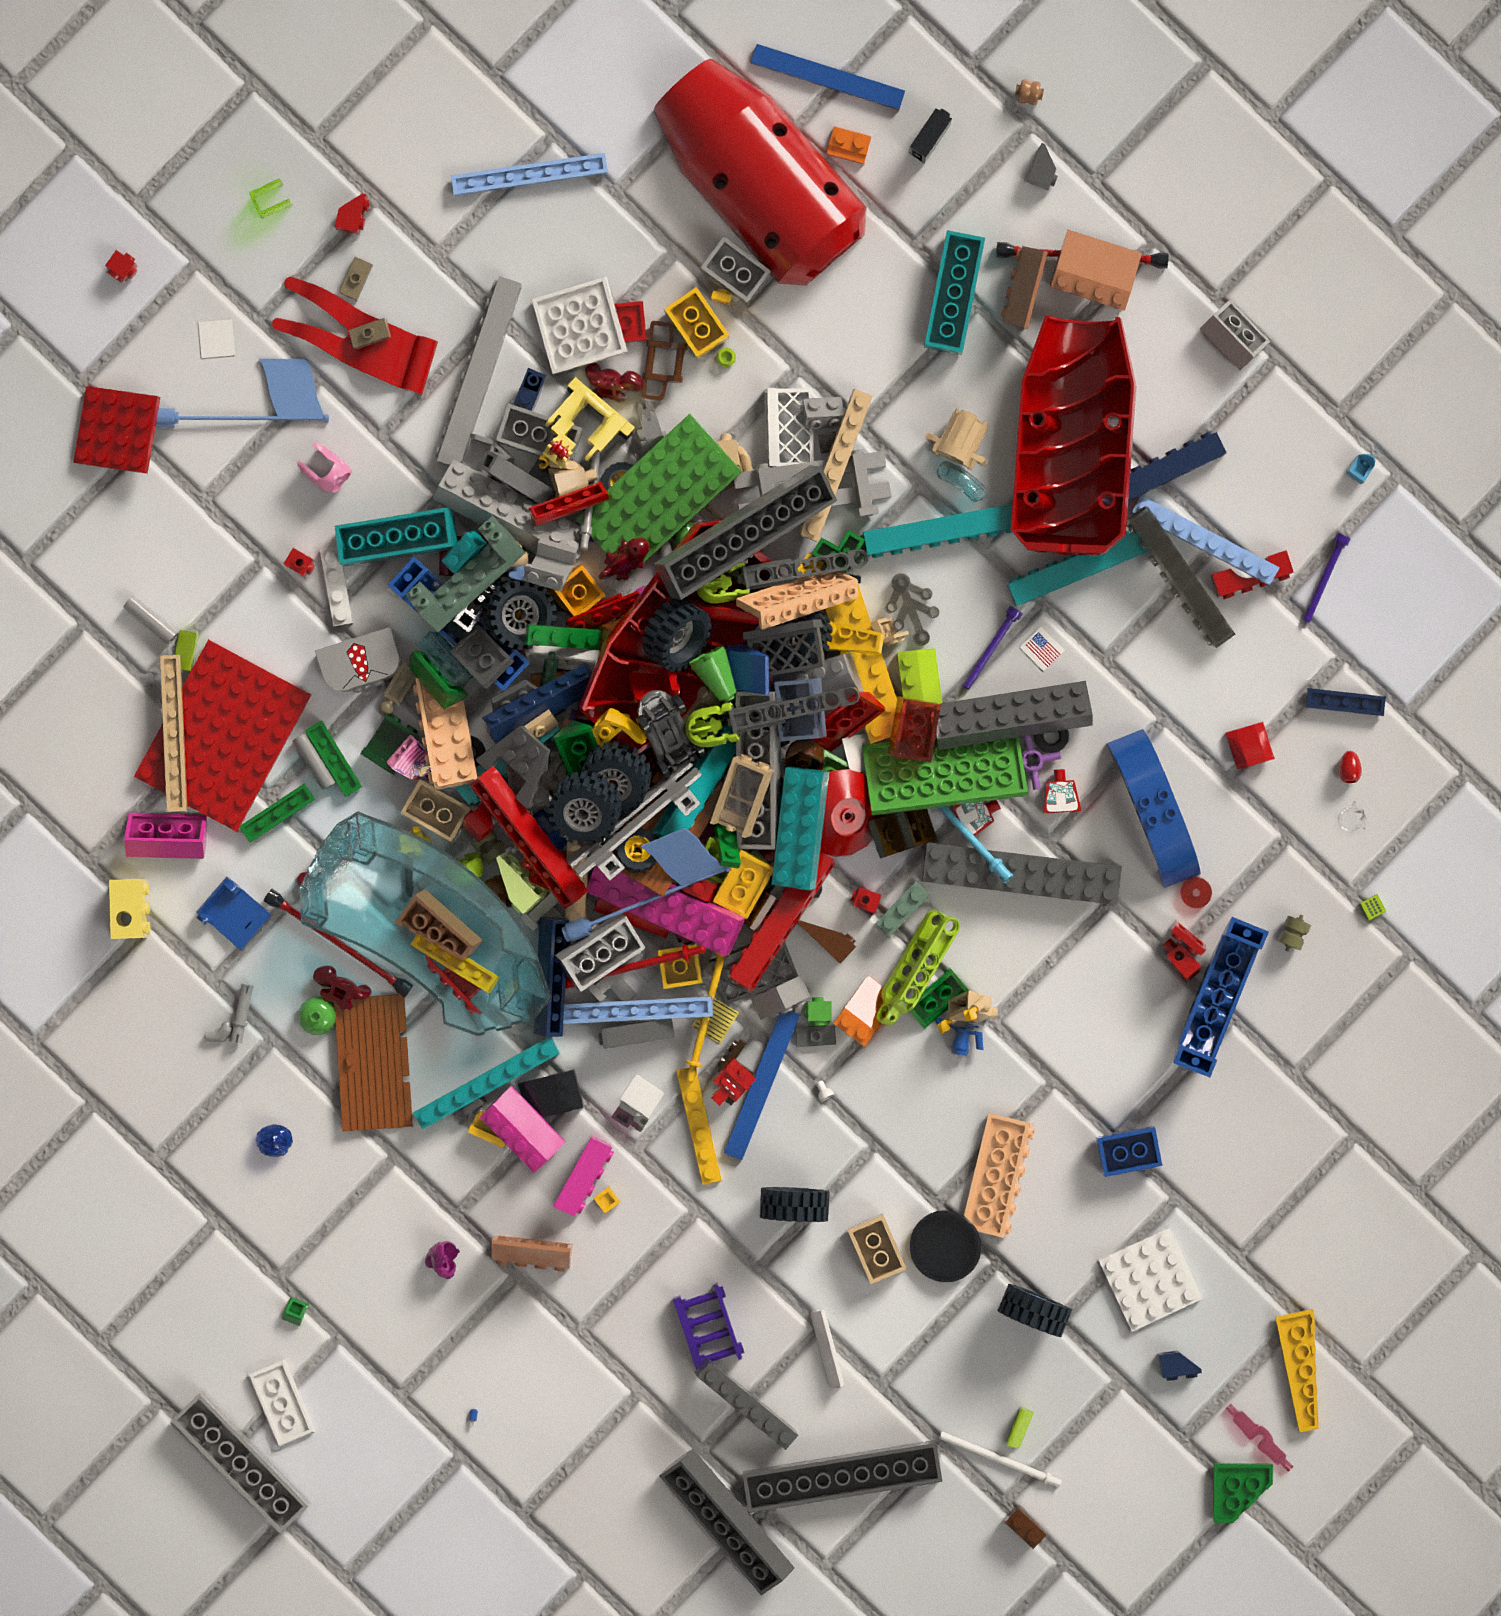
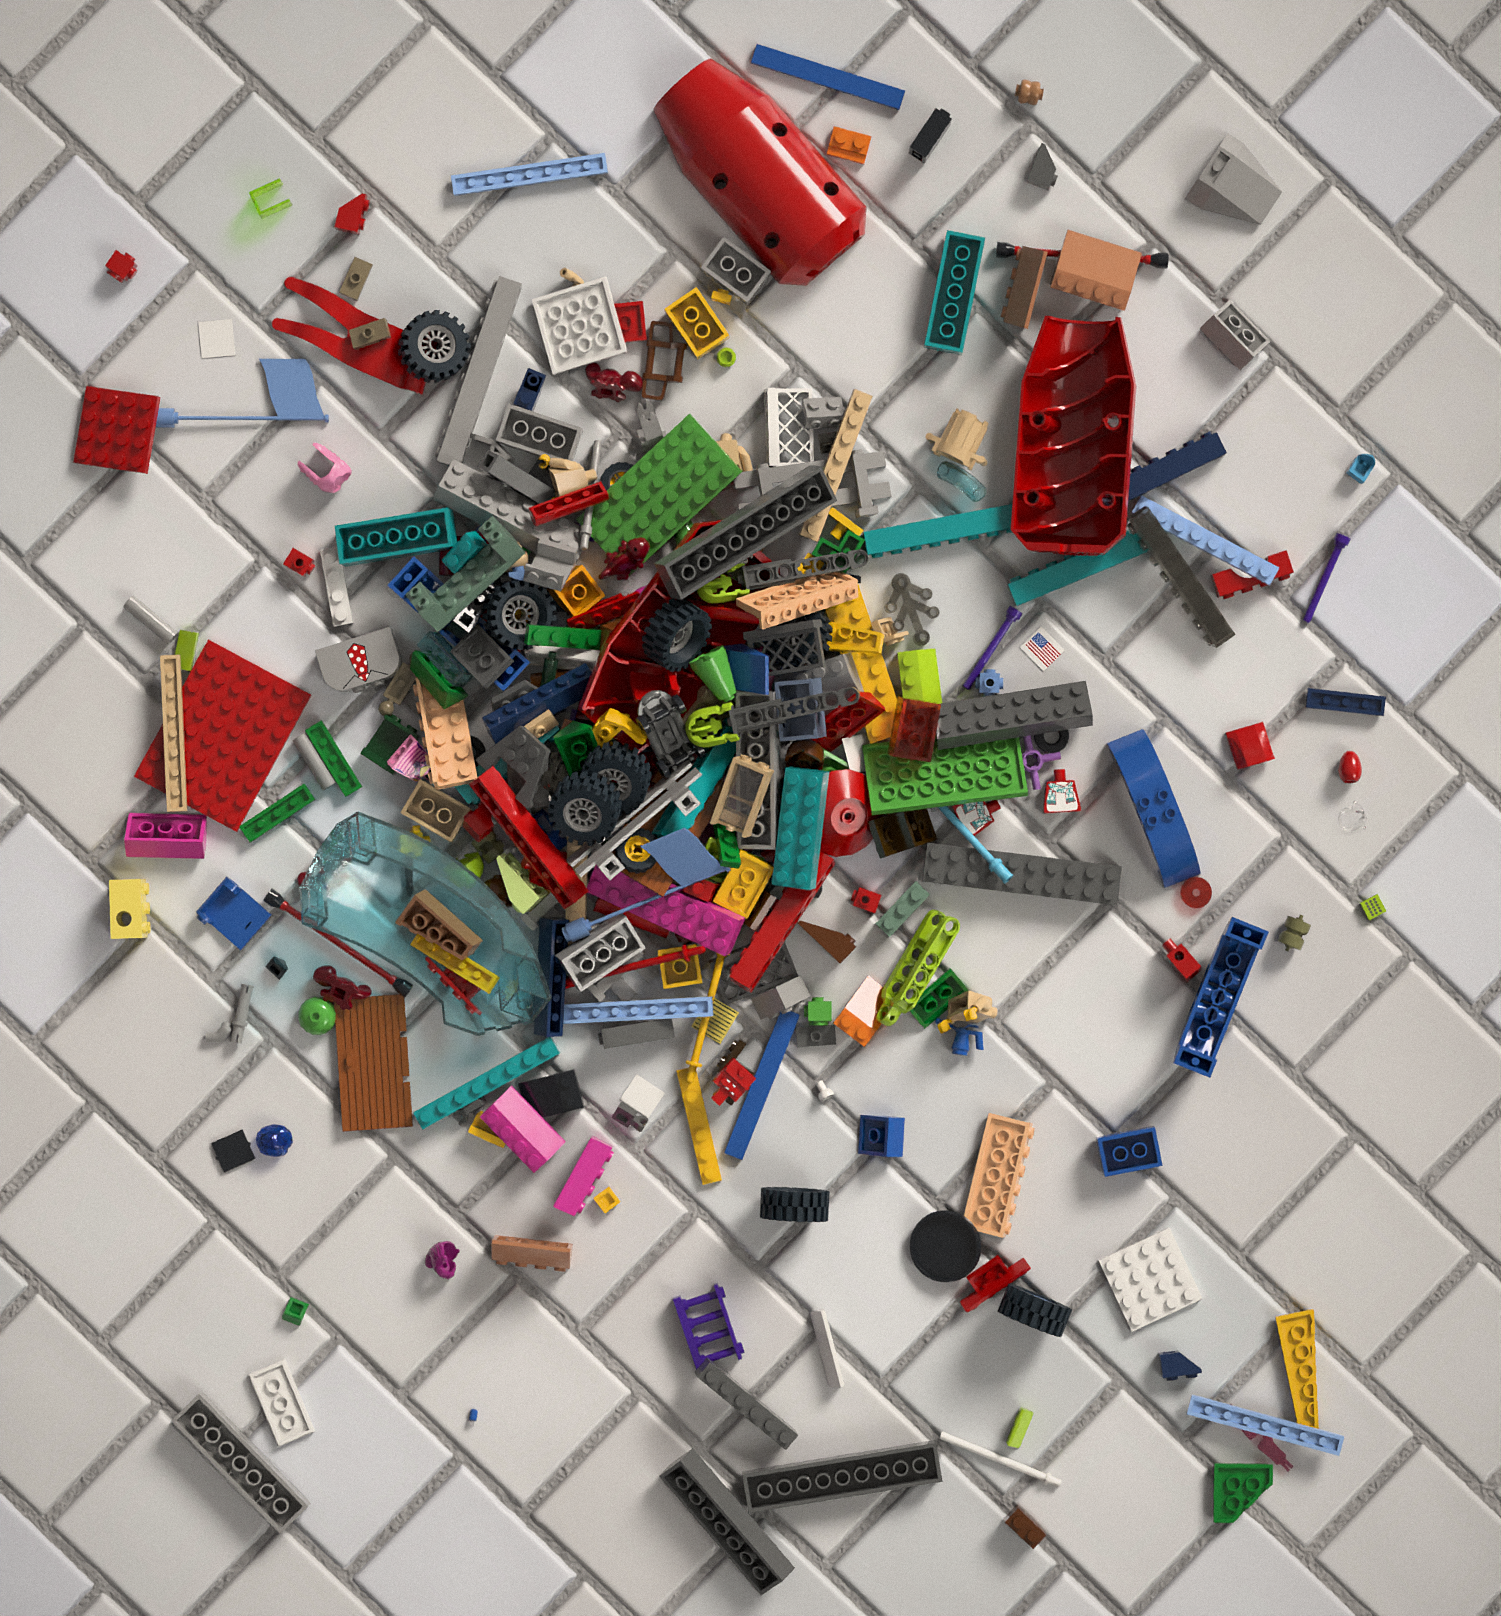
light yellow container [543,377,635,469] -> none
tan brick [847,1213,907,1284] -> none
red plate [1171,920,1206,956] -> none
none -> black piece [211,1129,256,1172]
none -> black slope [265,956,288,980]
none -> black wheel [398,310,471,383]
none -> tan arm [560,268,584,287]
none -> yellow tile [828,507,864,541]
none -> blue slope [858,1115,905,1157]
none -> red bracket [960,1255,1031,1313]
none -> medium blue brick [975,669,1003,697]
none -> light grey wedge [1185,133,1282,225]
none -> light blue plate [1187,1394,1344,1456]

